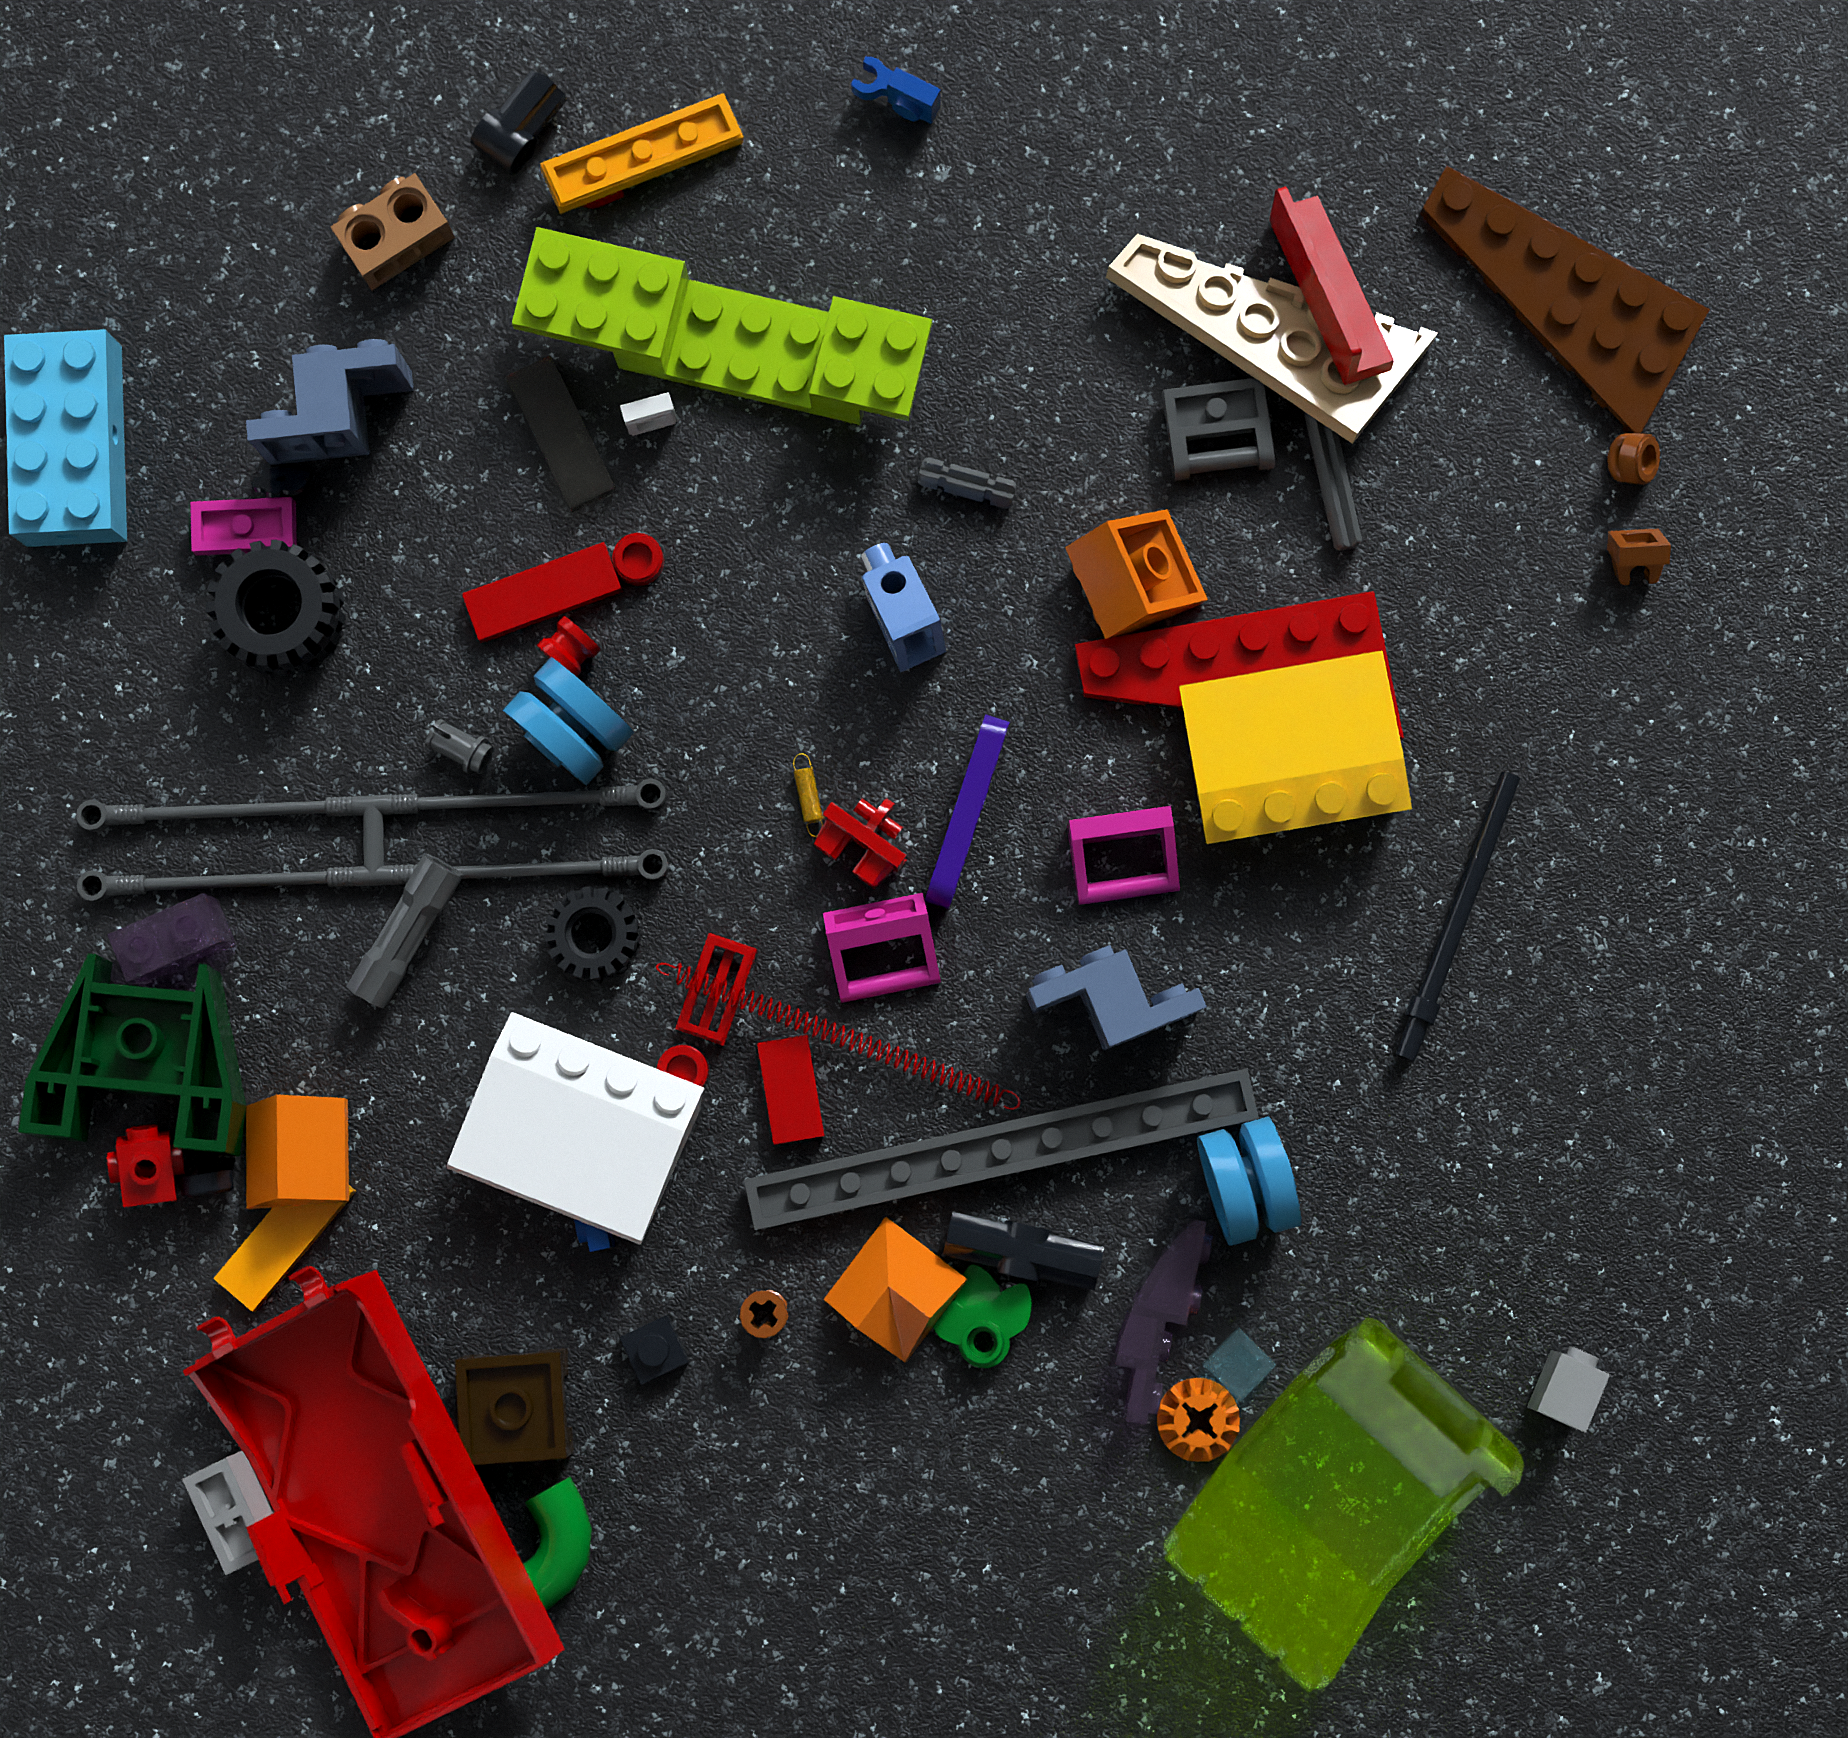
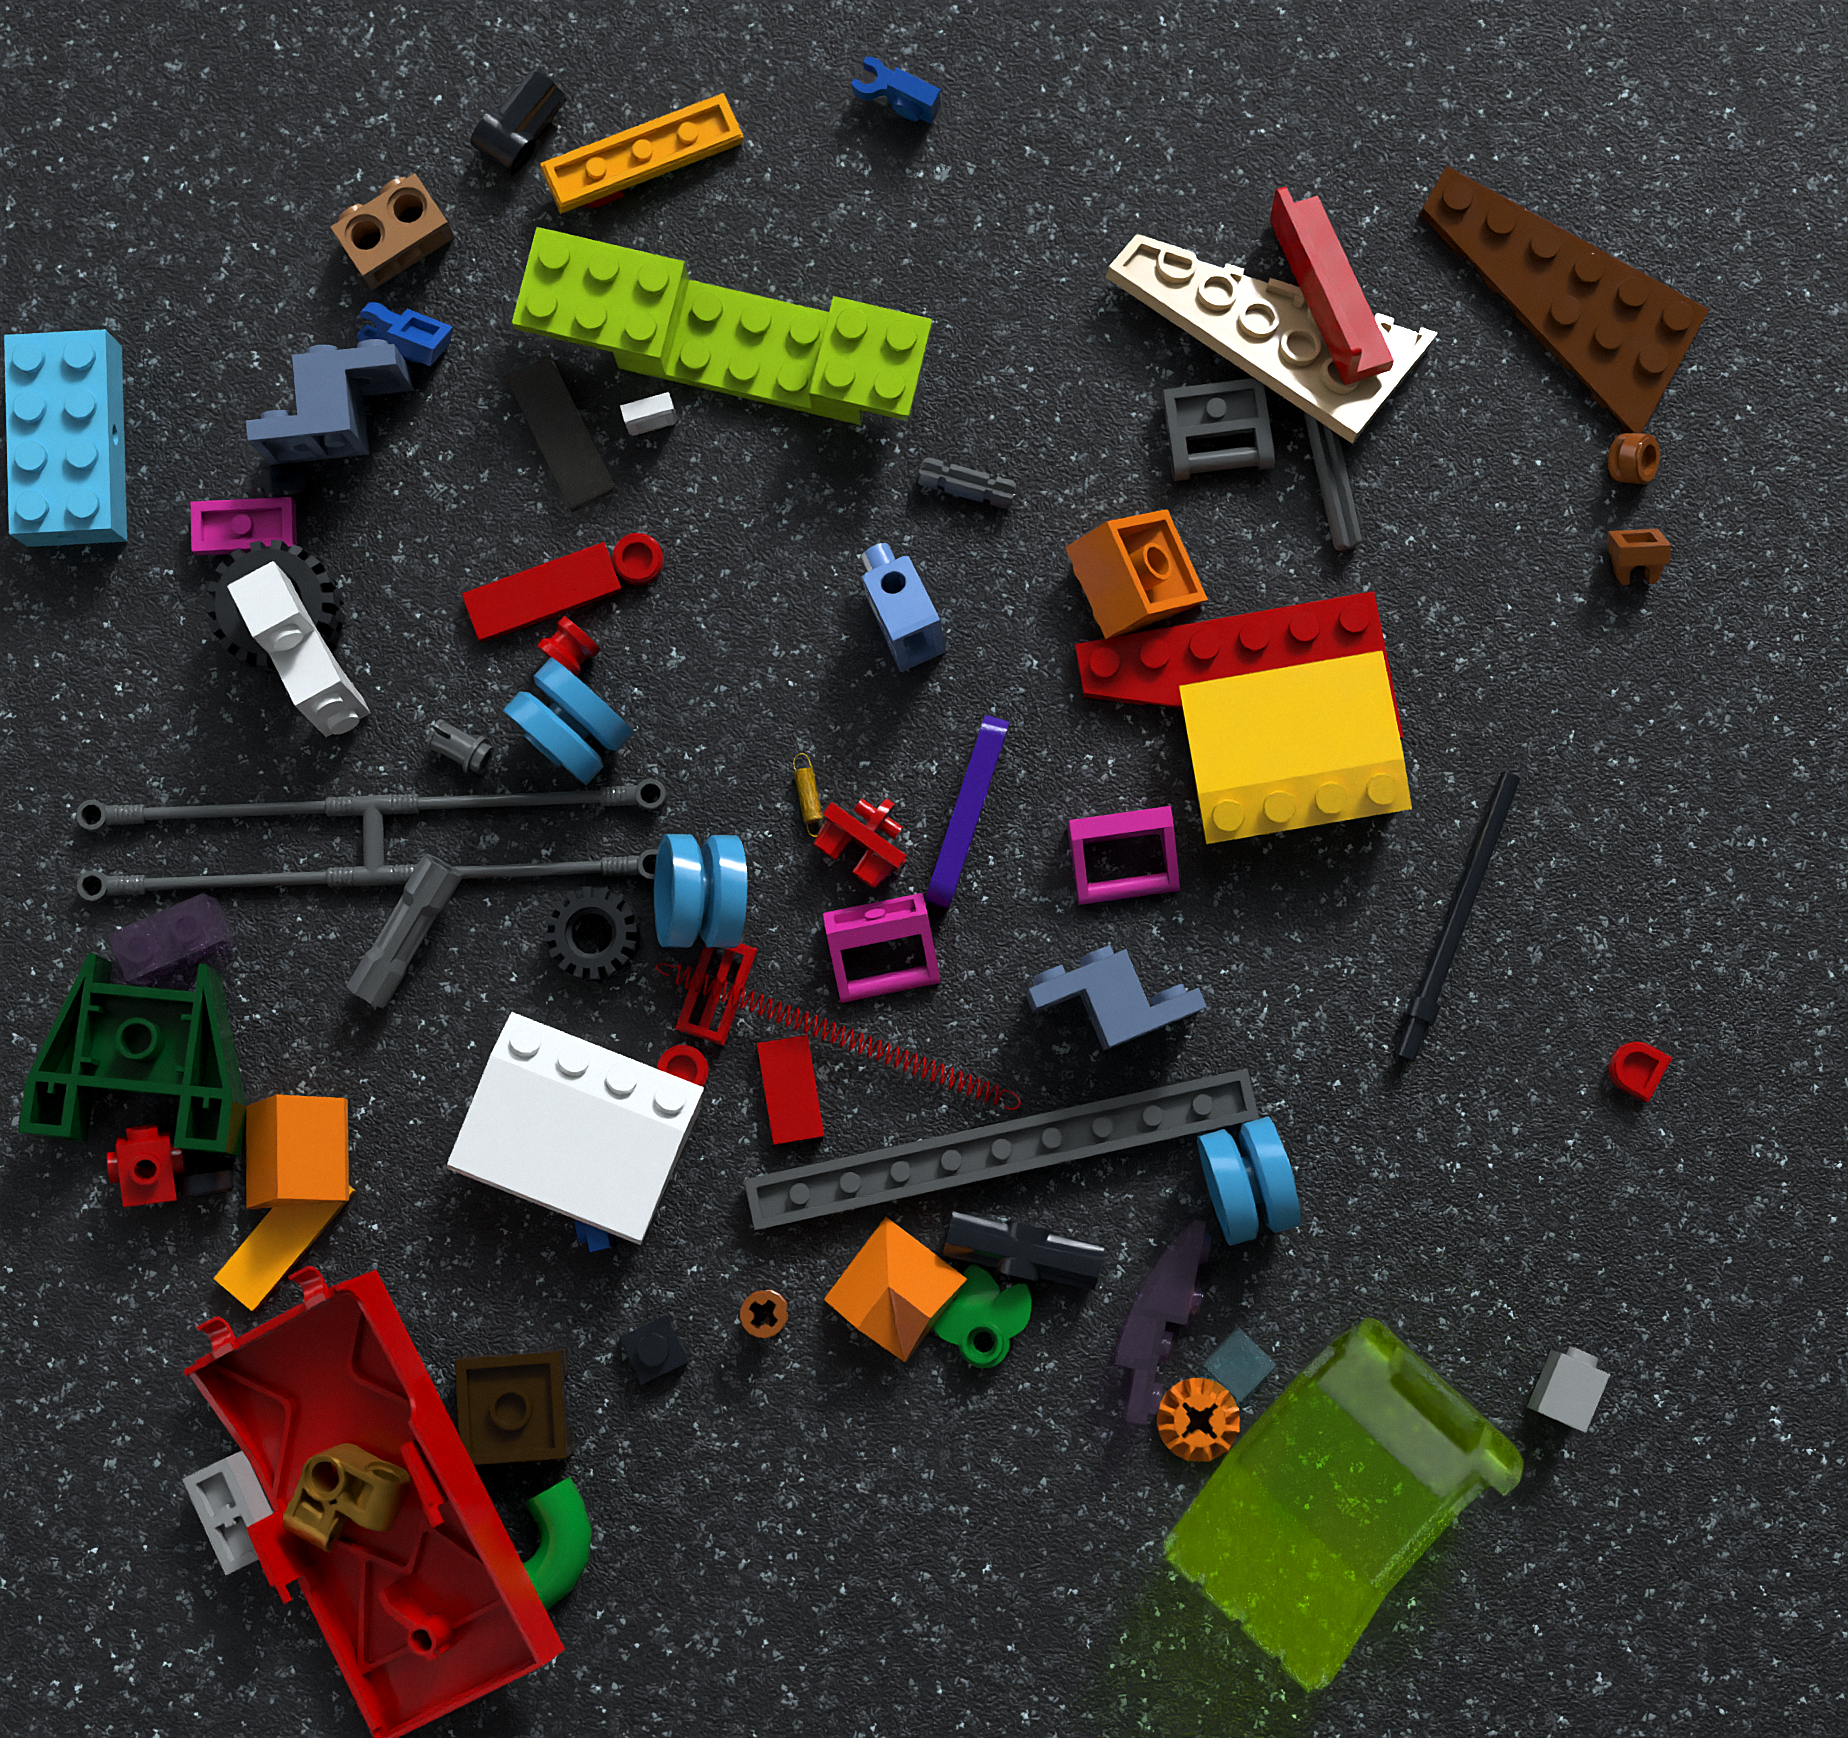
none -> white arch [228,561,370,737]
none -> pearl gold piece [282,1443,411,1553]
none -> blue plate [357,302,453,366]
none -> dark azure wheel [654,834,747,948]
none -> red tile [1608,1042,1672,1103]

